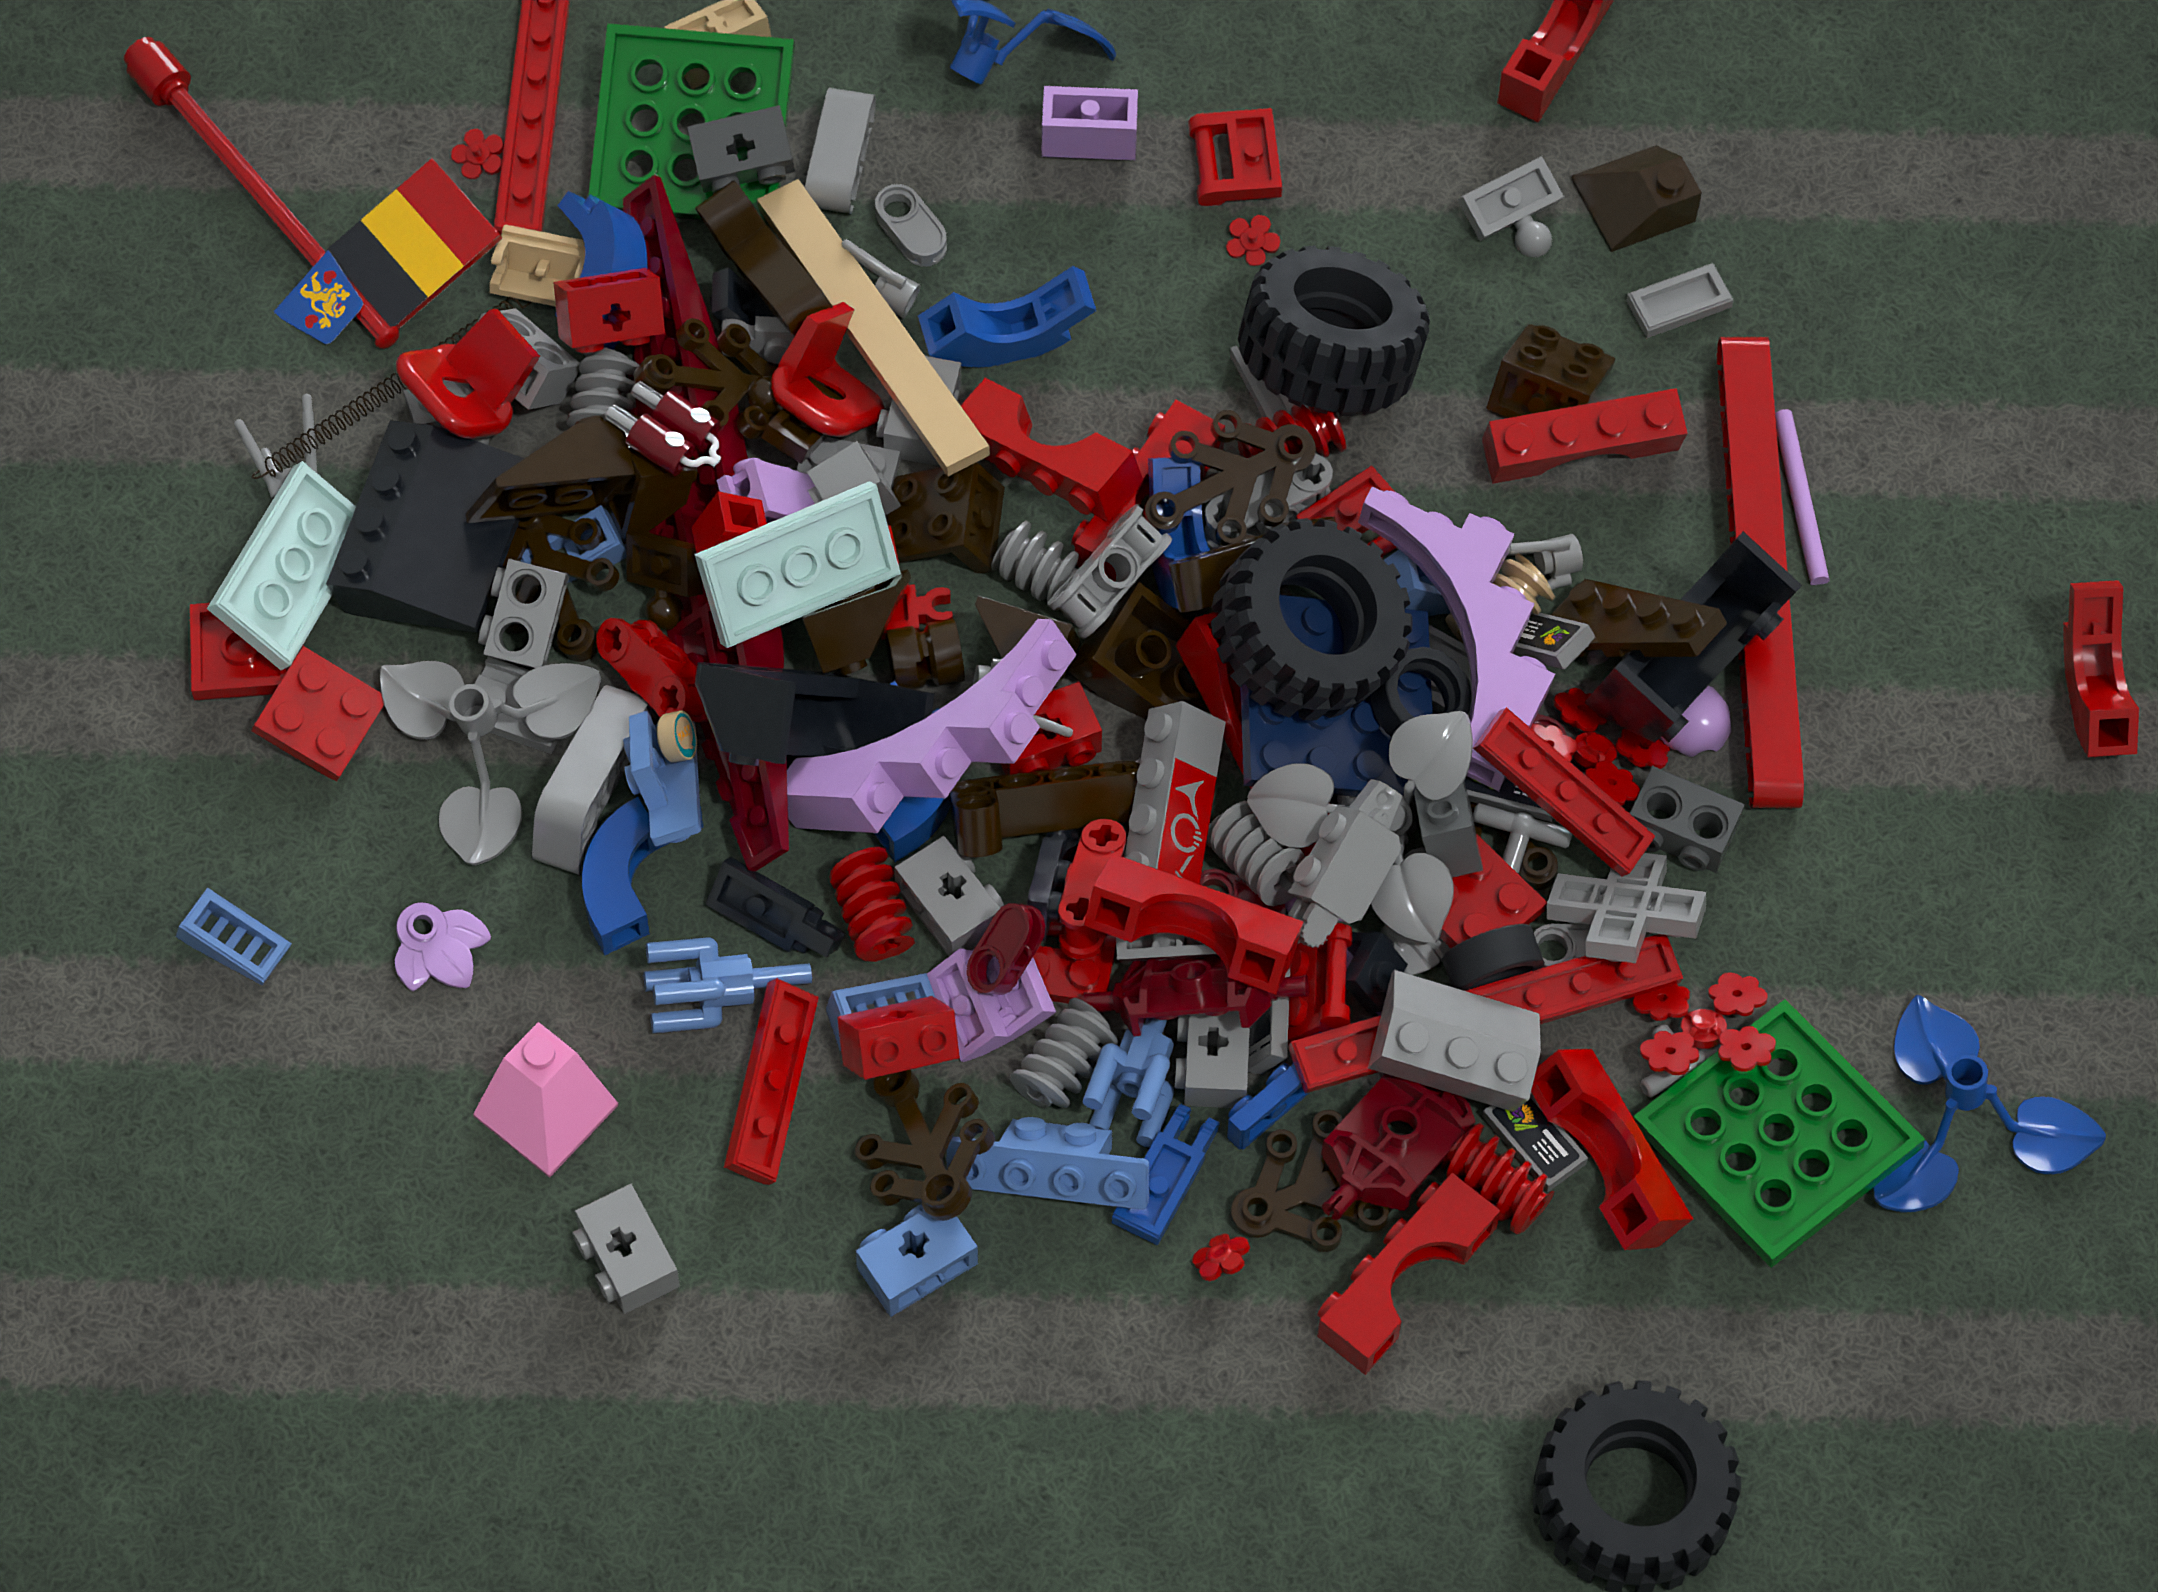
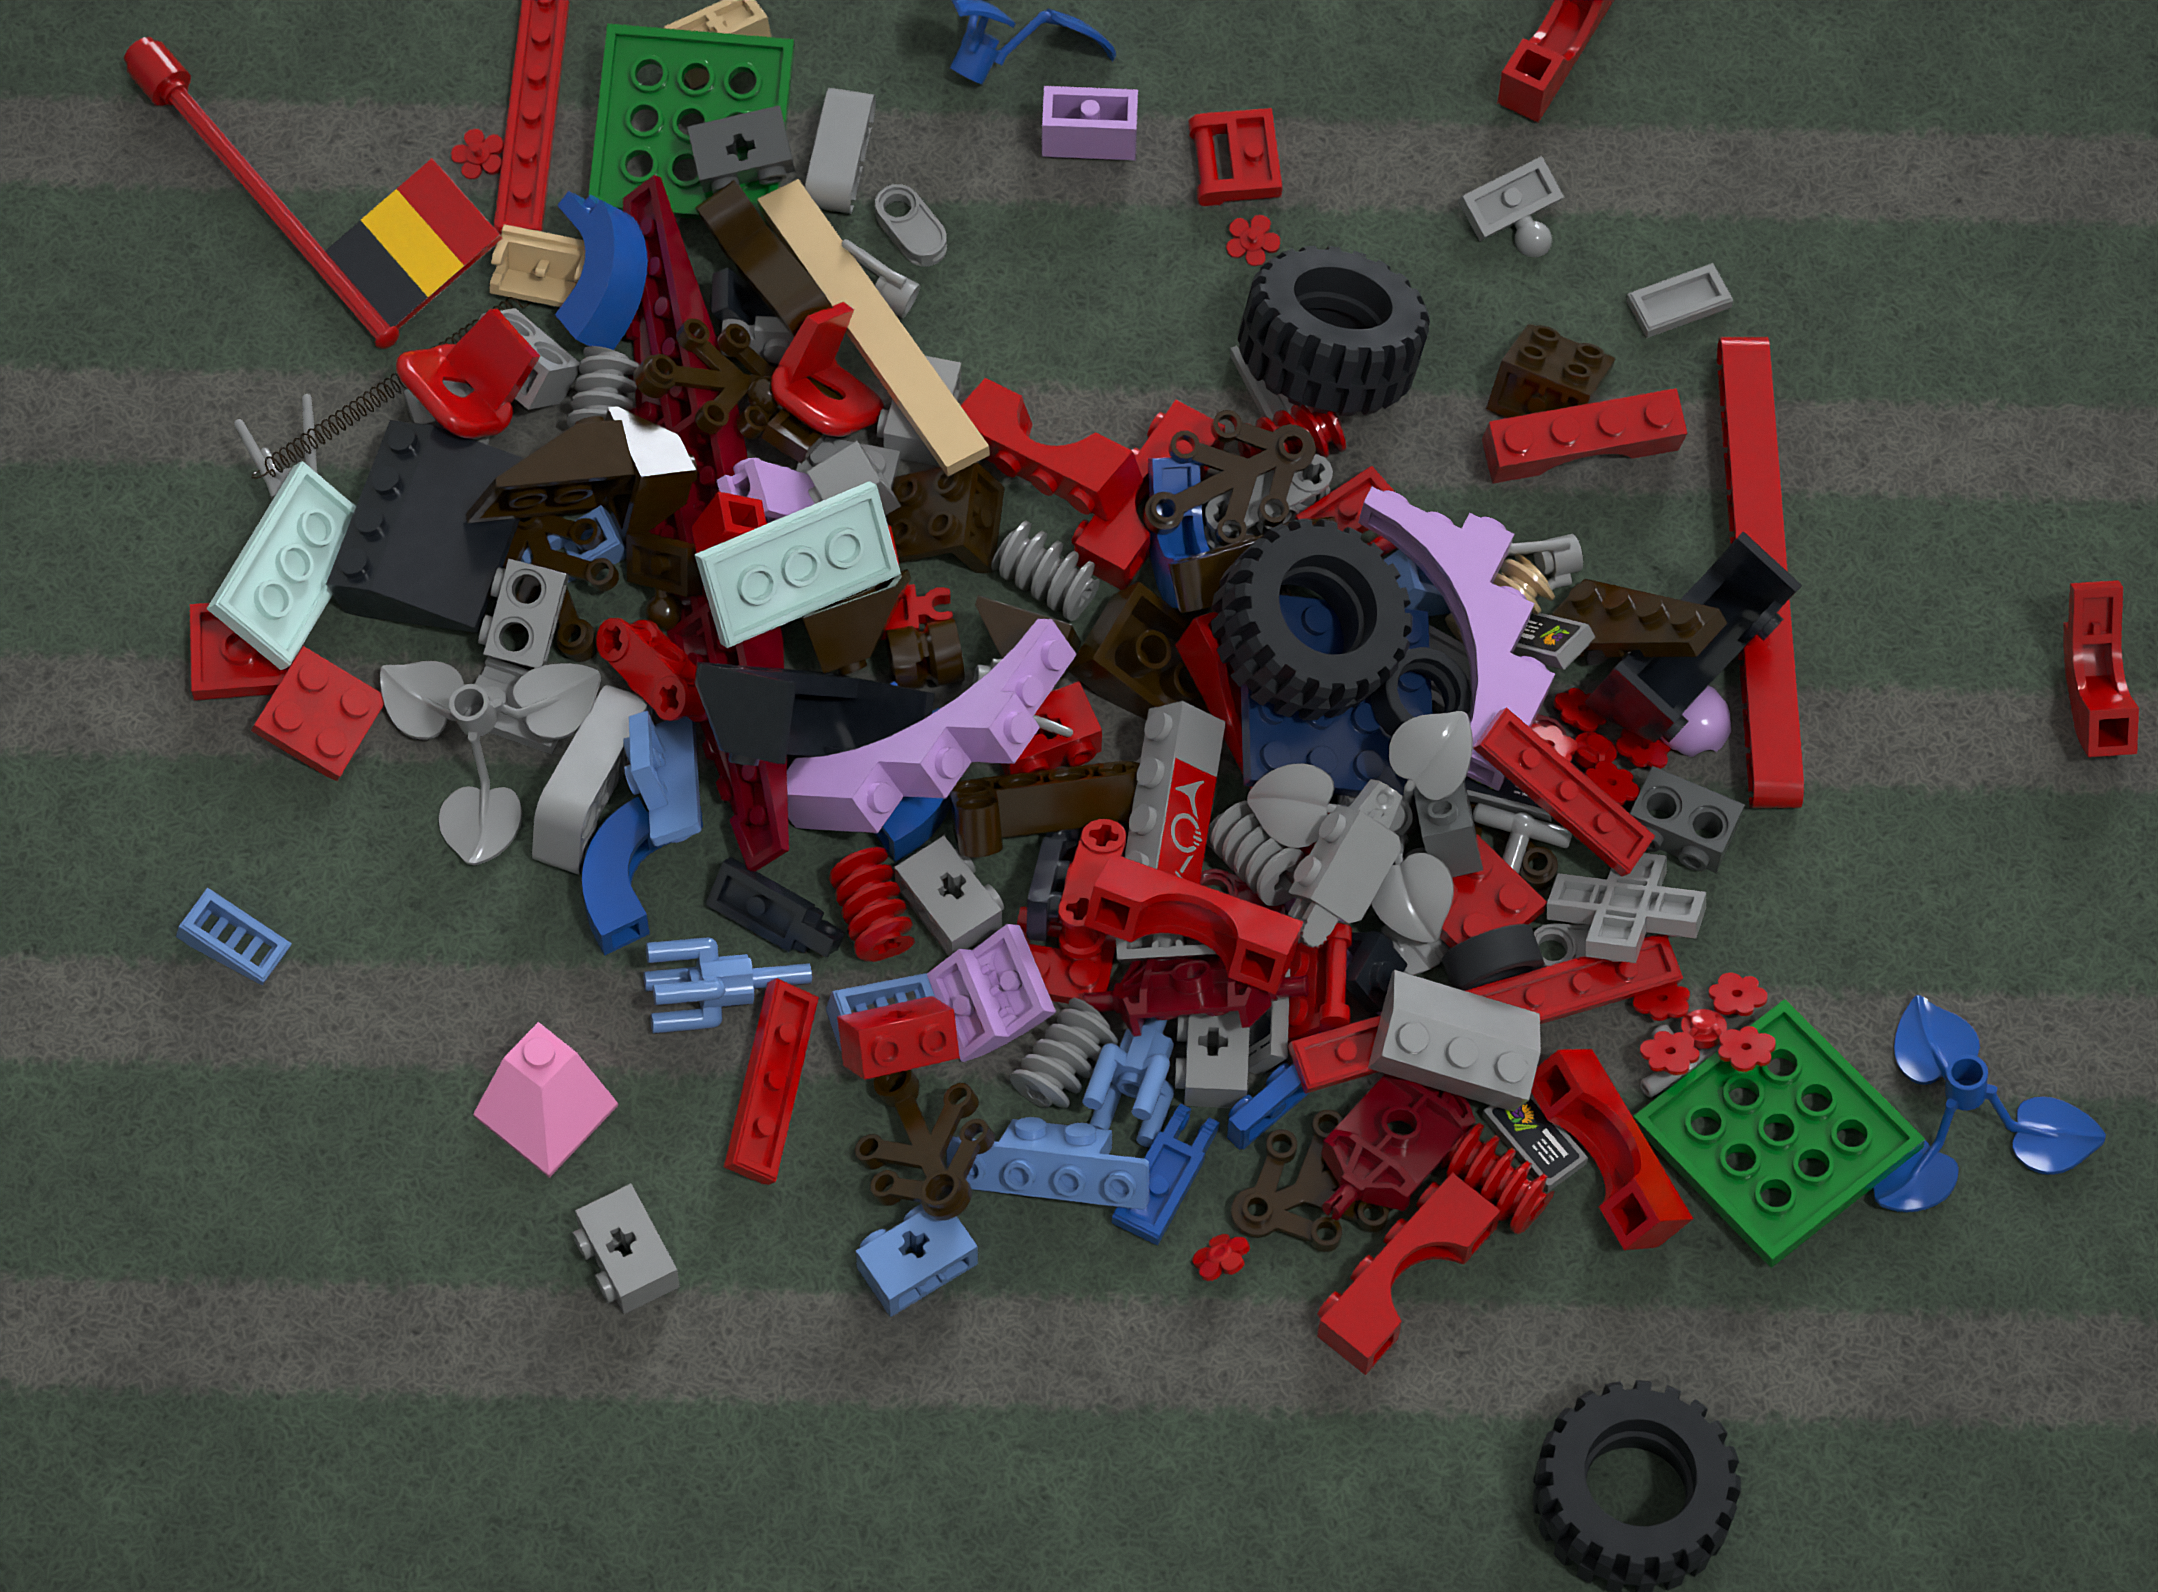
blue sticker [274,250,364,344] -> none
lavender plate [394,903,491,991] -> none
red brick [553,268,665,353] -> none
dark red piece [605,381,721,476] -> none
tan tile [657,711,697,763] -> none
blue arch [918,266,1097,367] -> none
dark red piece [967,903,1045,995] -> none
light grey piece [1047,504,1172,639] -> none
dark brown slope [1571,145,1702,252] -> none
lavender bar [1775,409,1829,585] -> none

